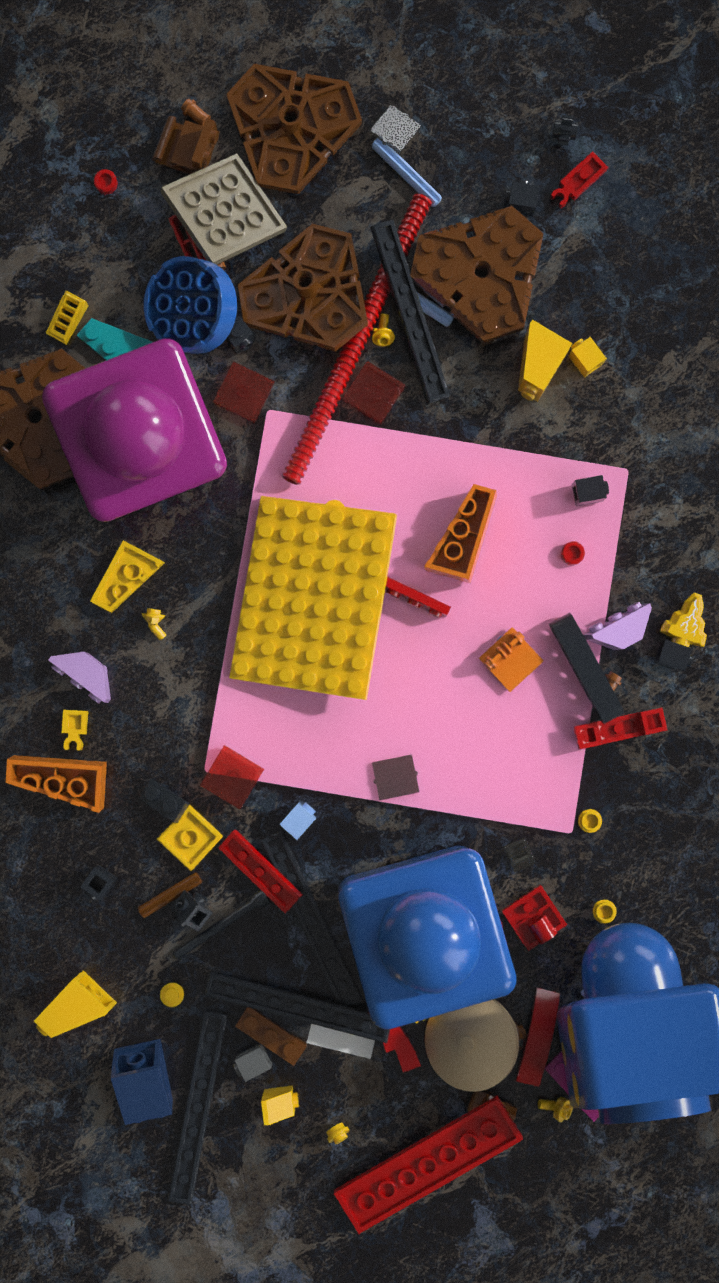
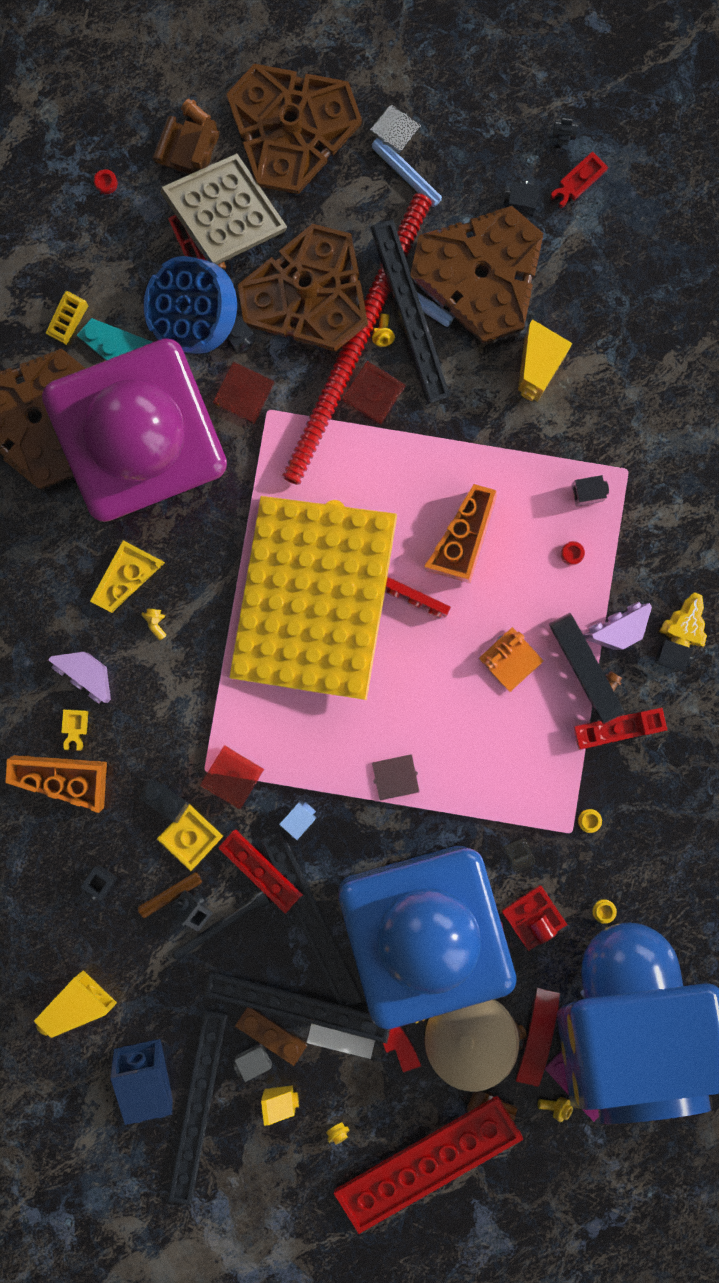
yellow plate [160,983,184,1007] -> none
yellow brick [569,337,607,378] -> none

